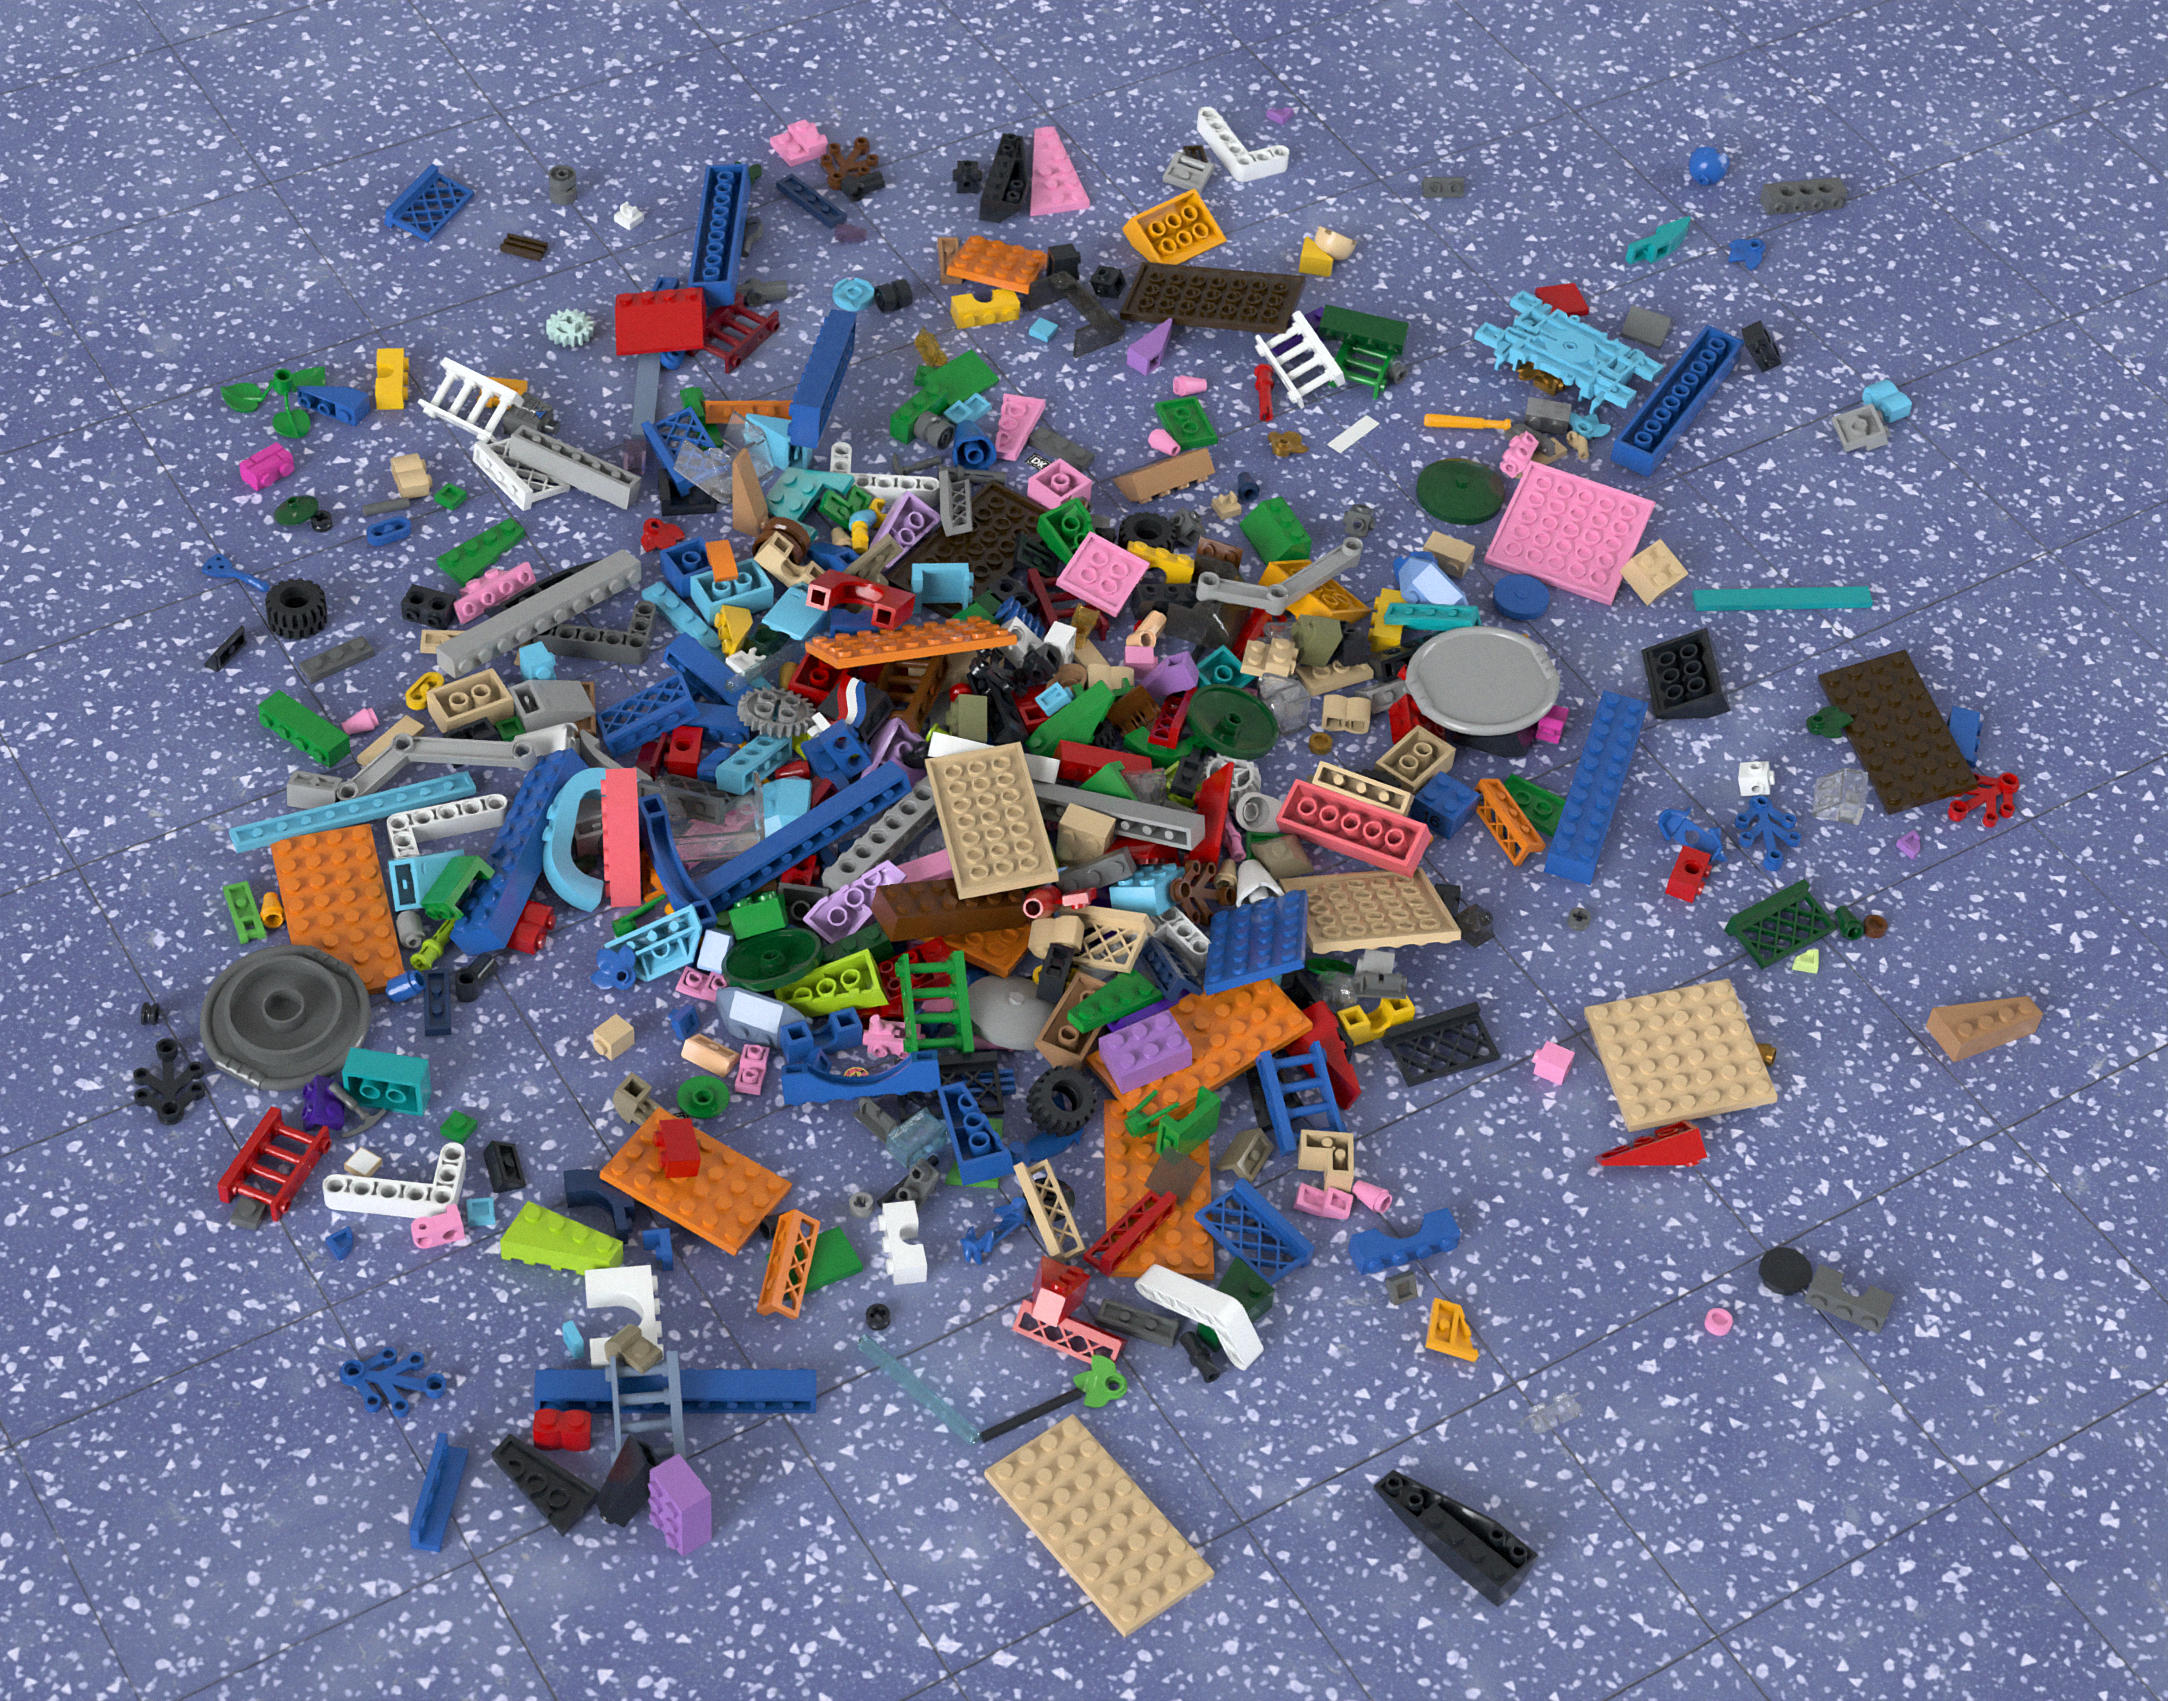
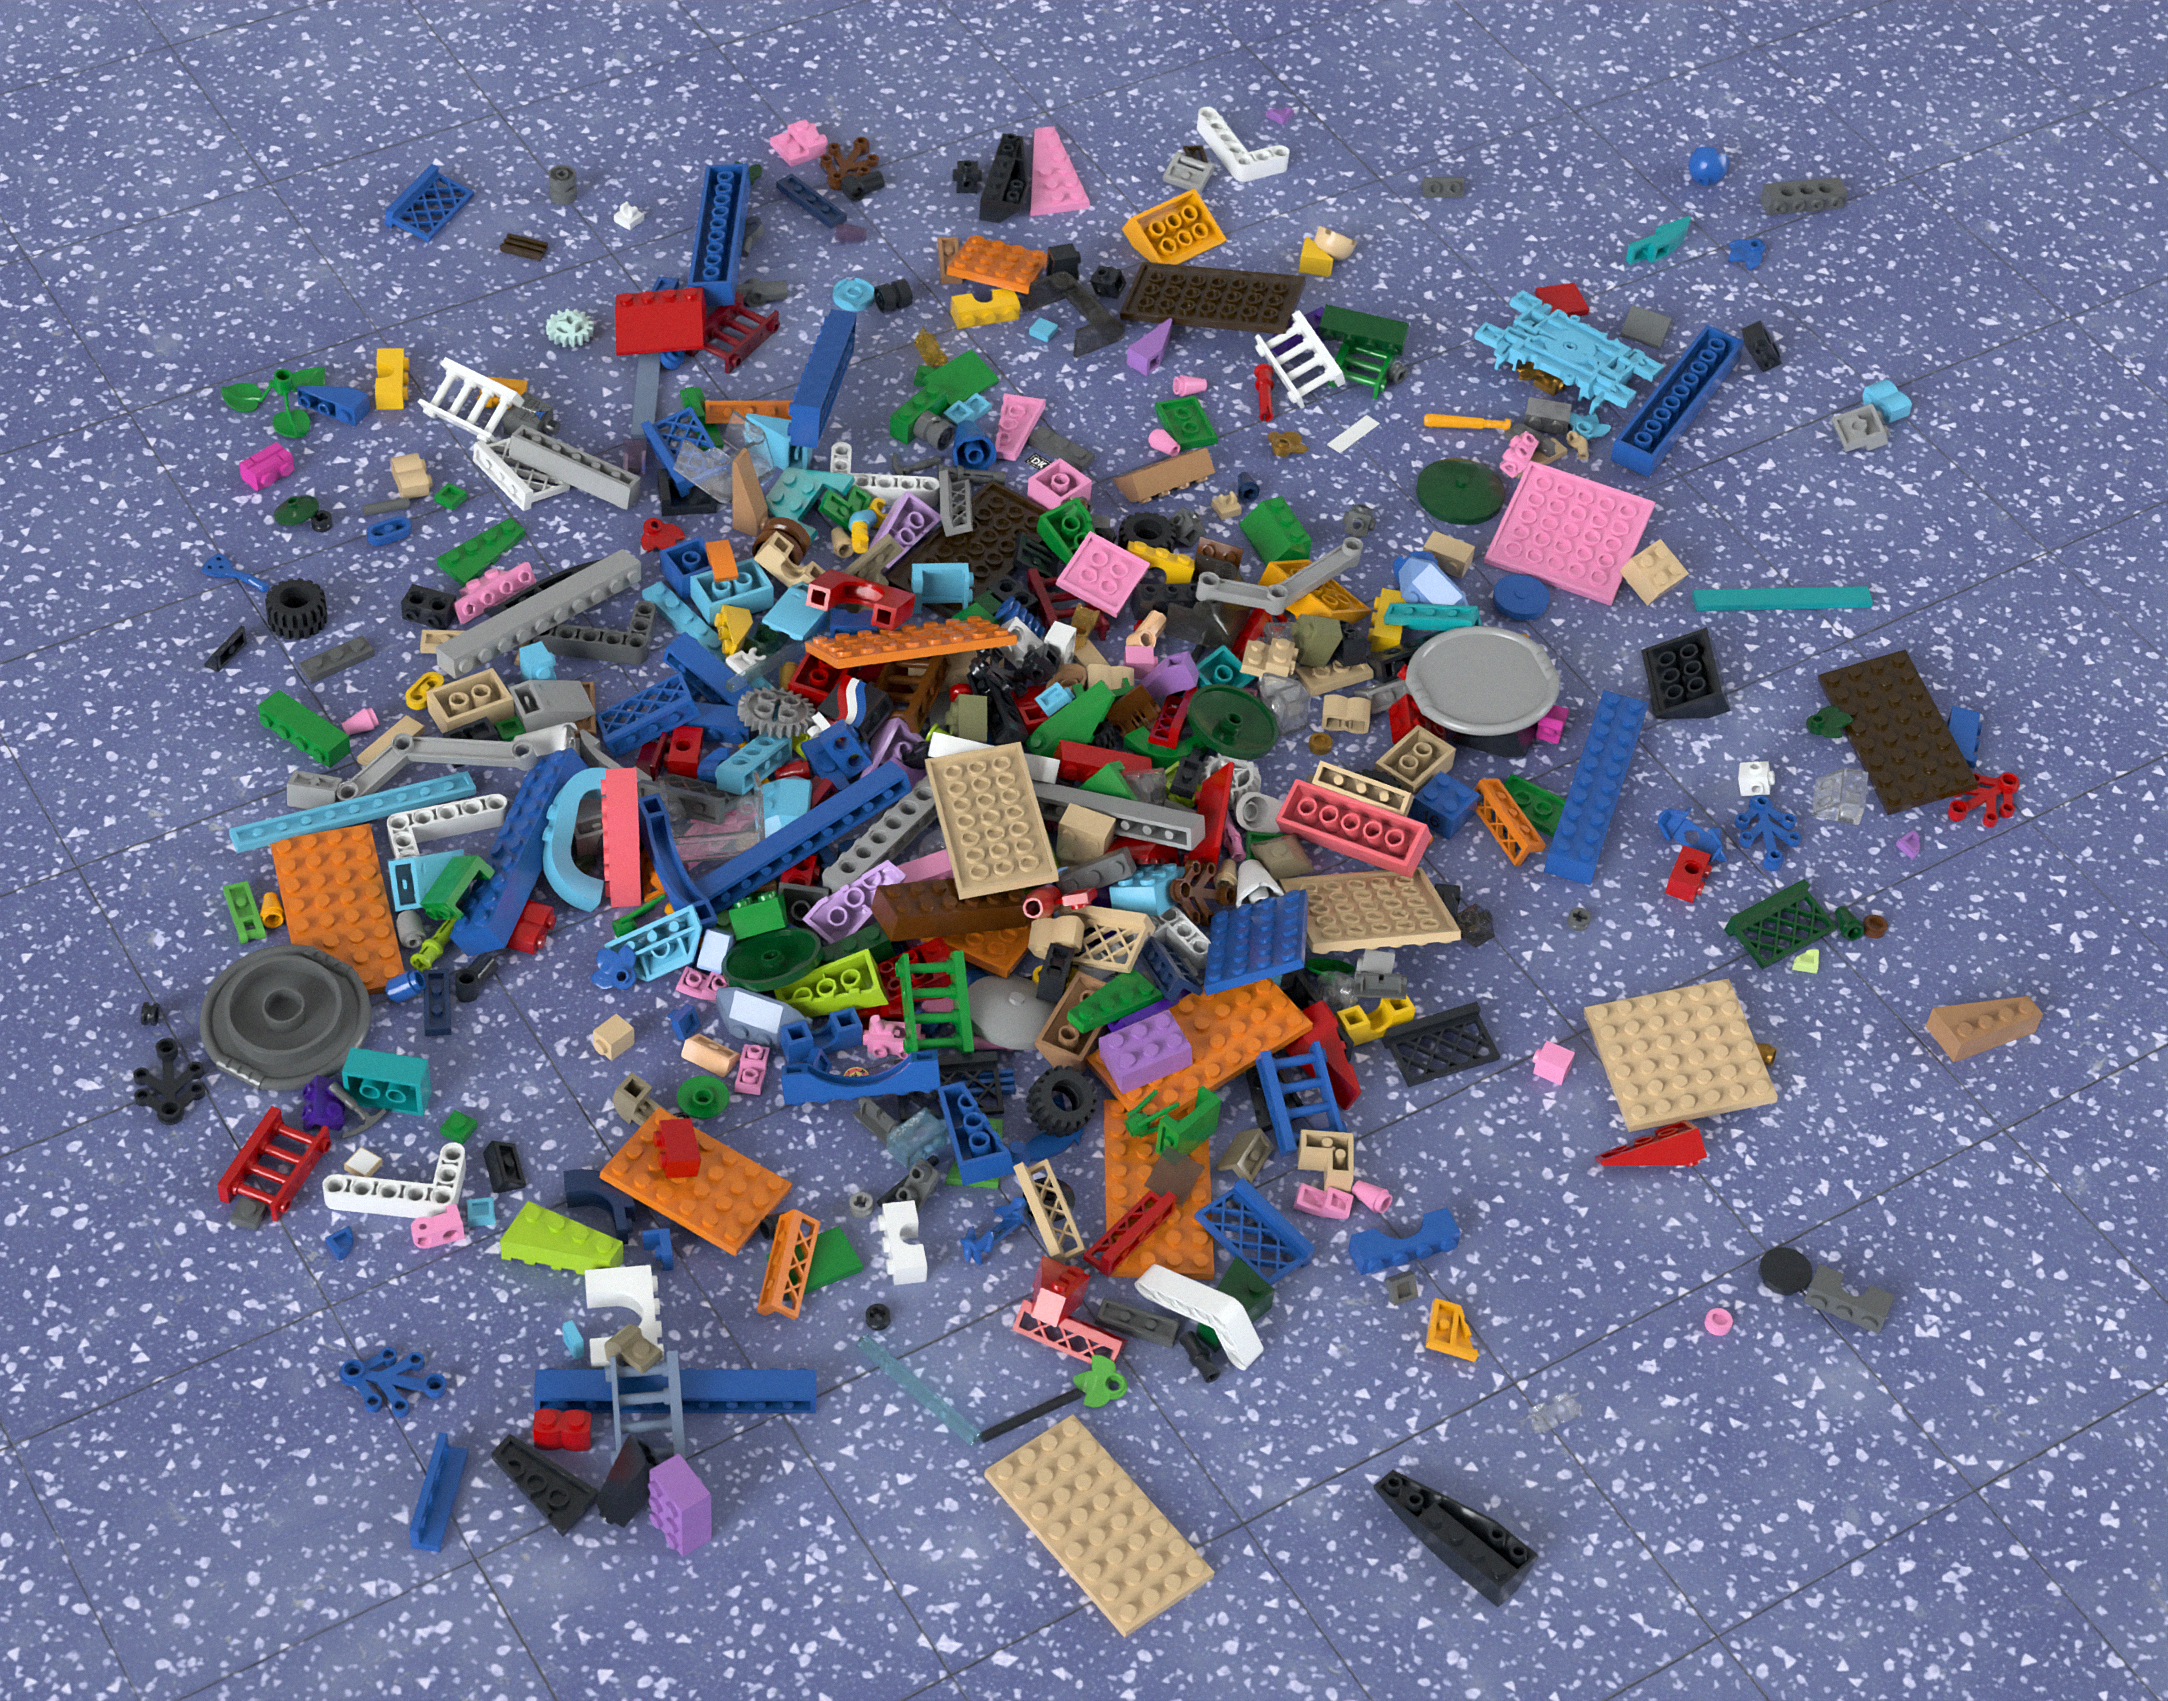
blue slope [806,542,860,572] -> none

